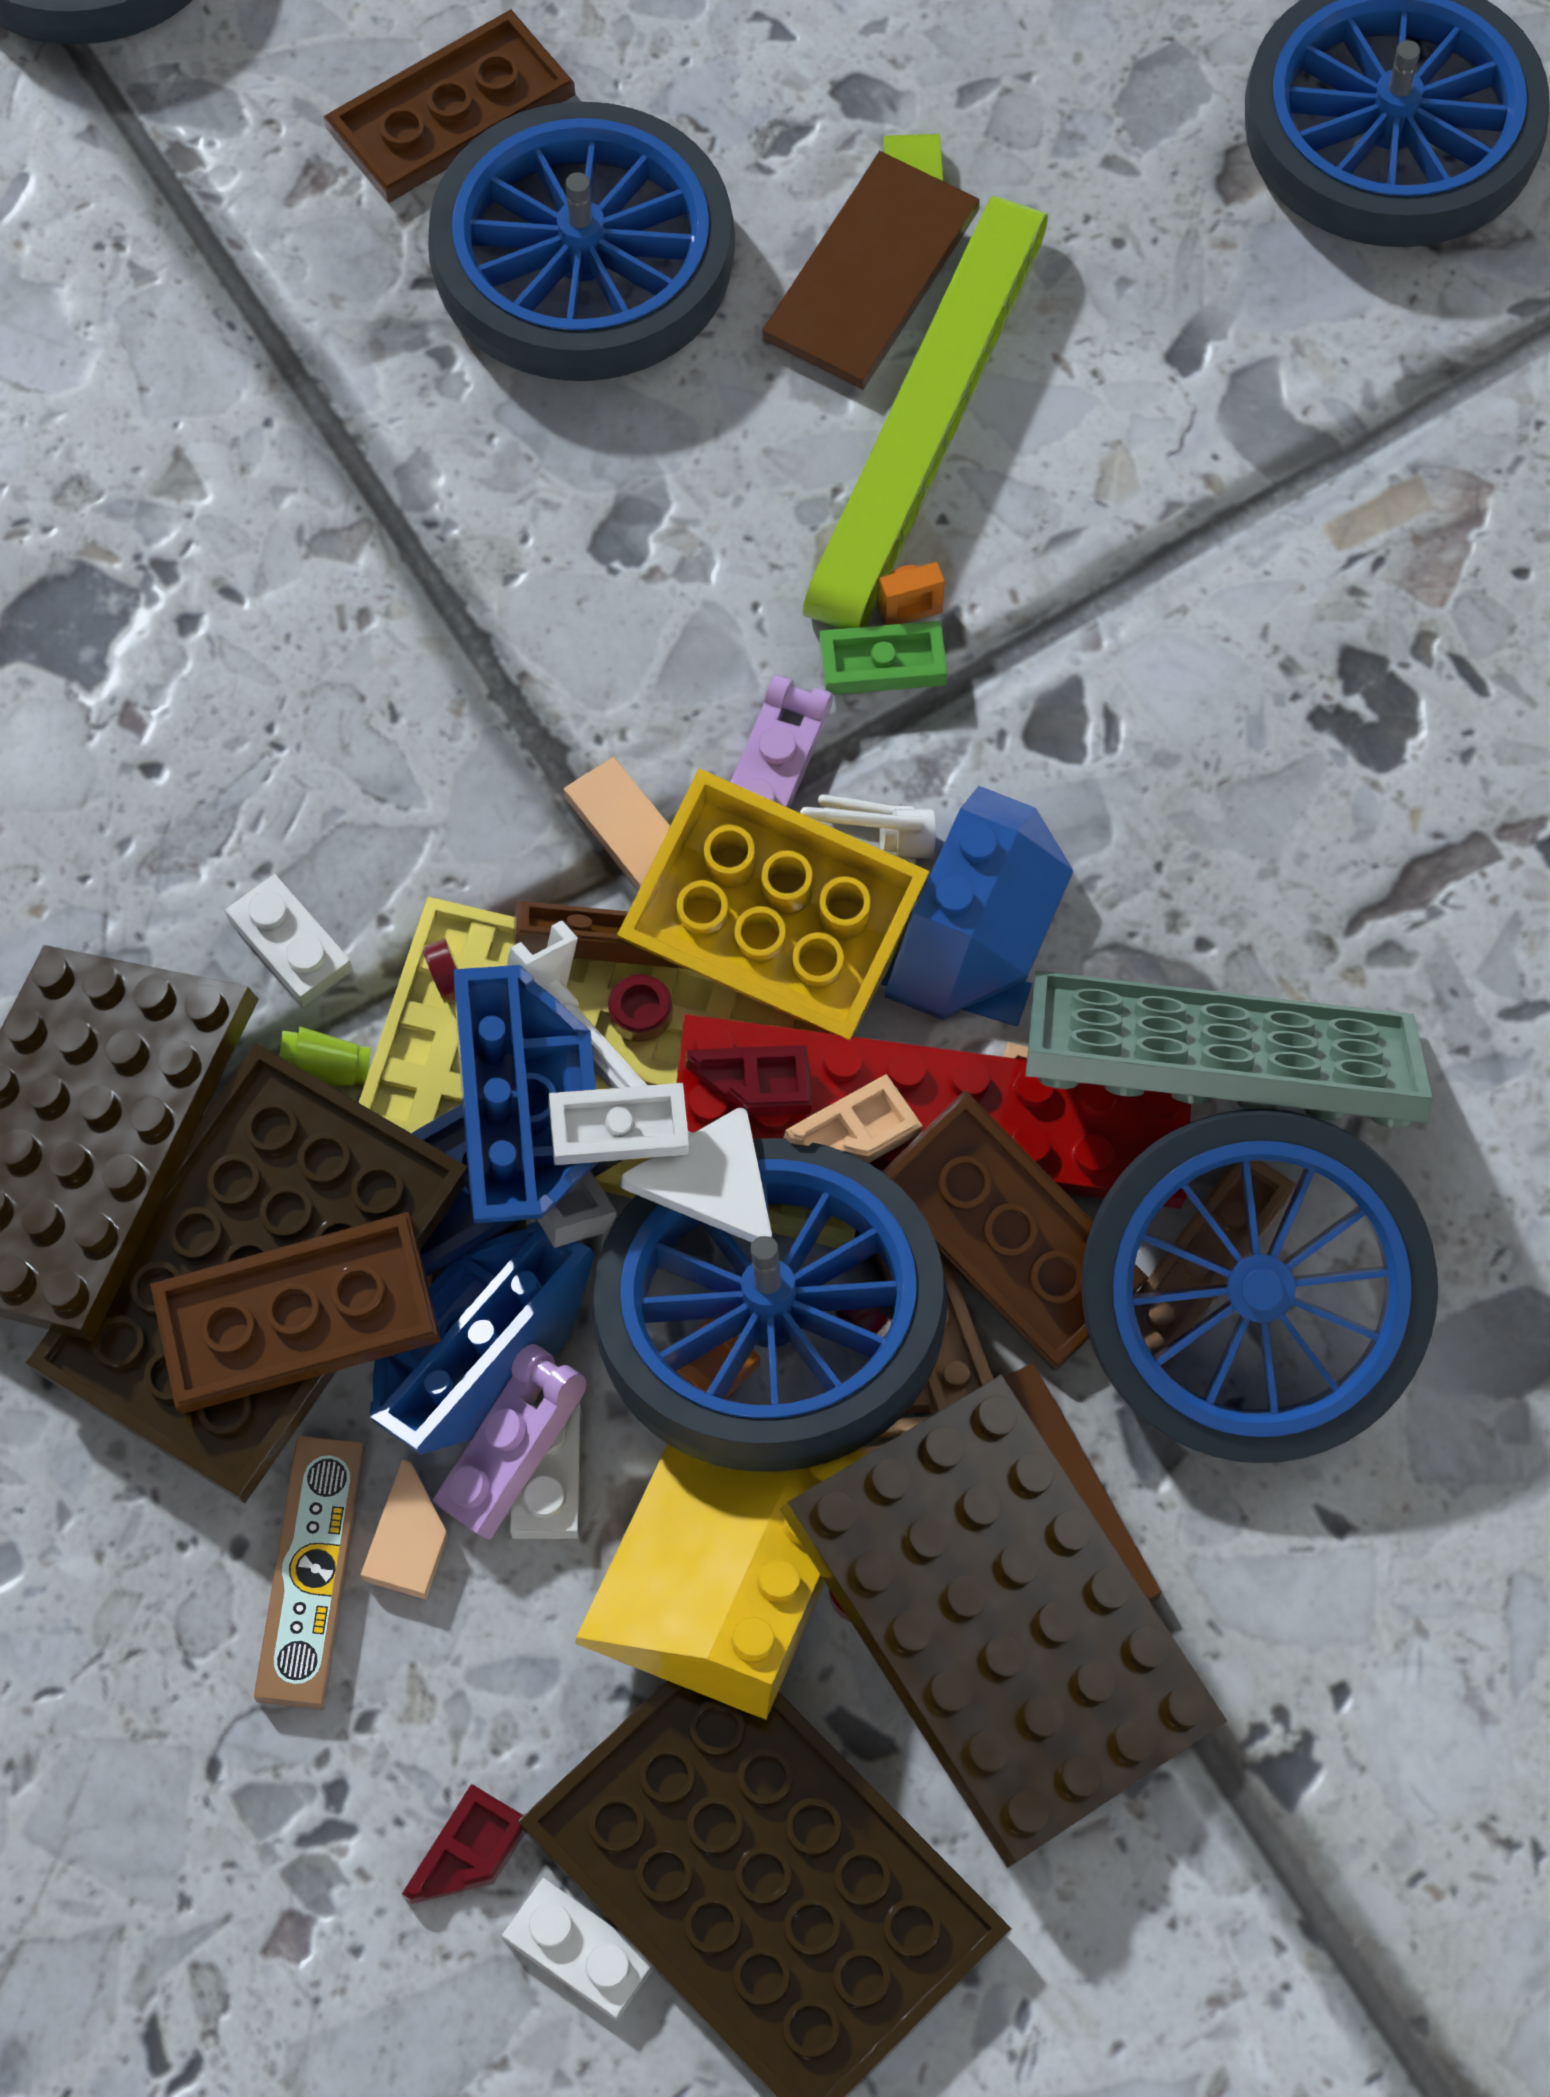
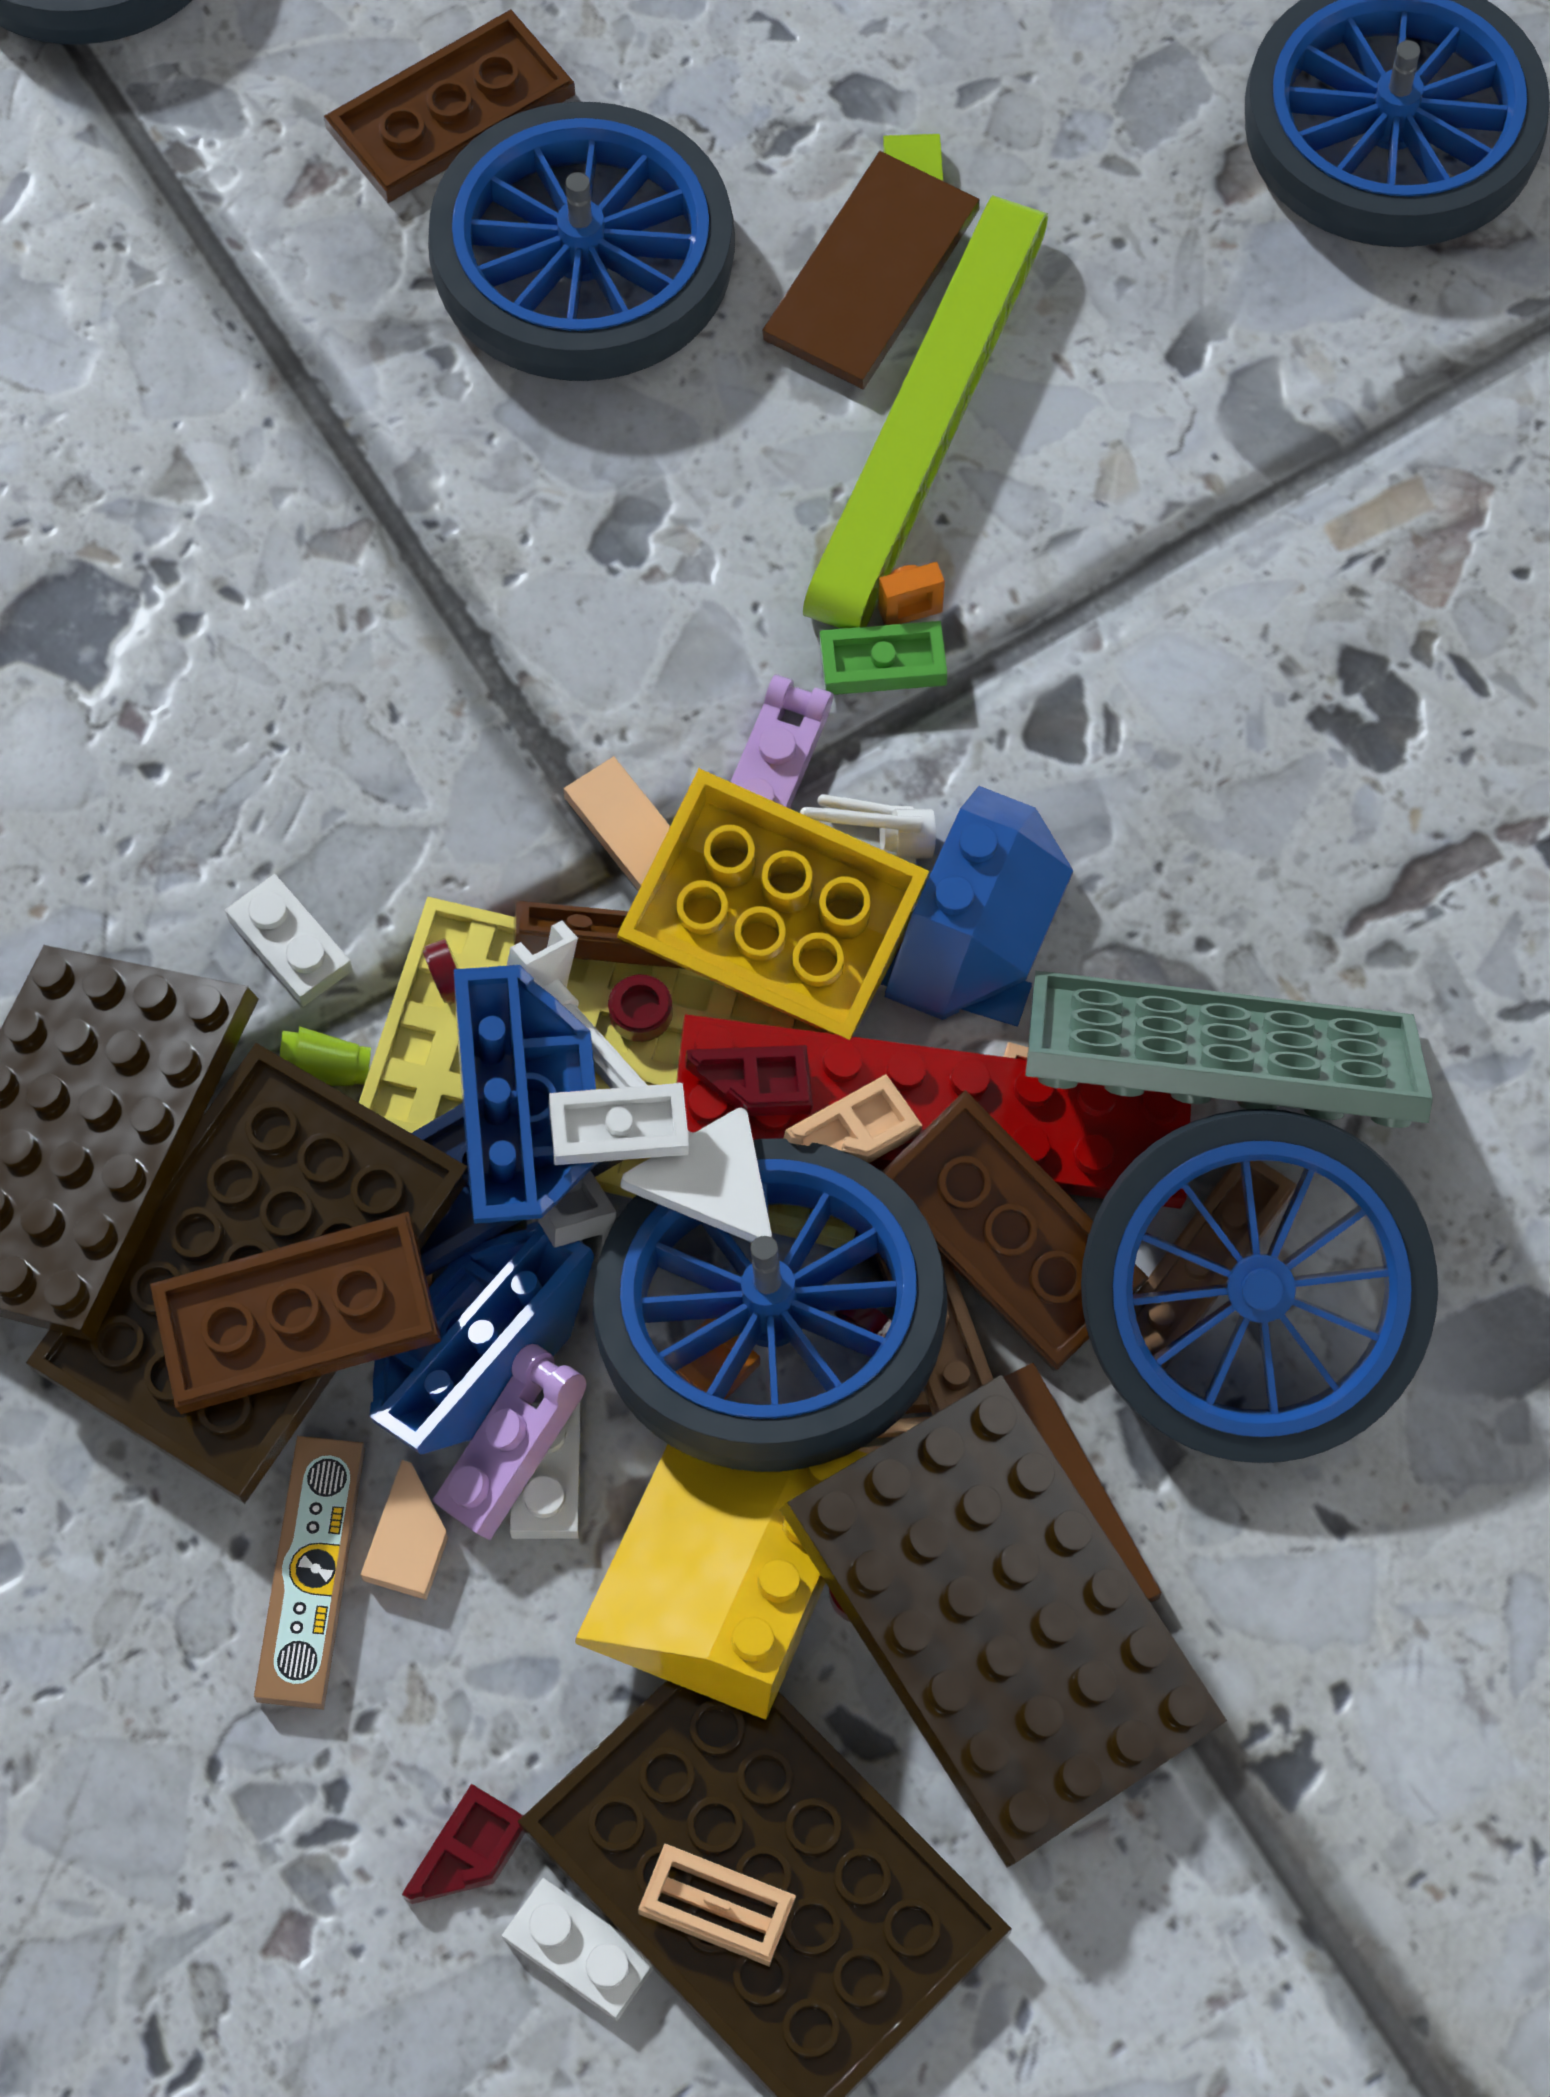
none -> light nougat tile [638,1844,796,1967]

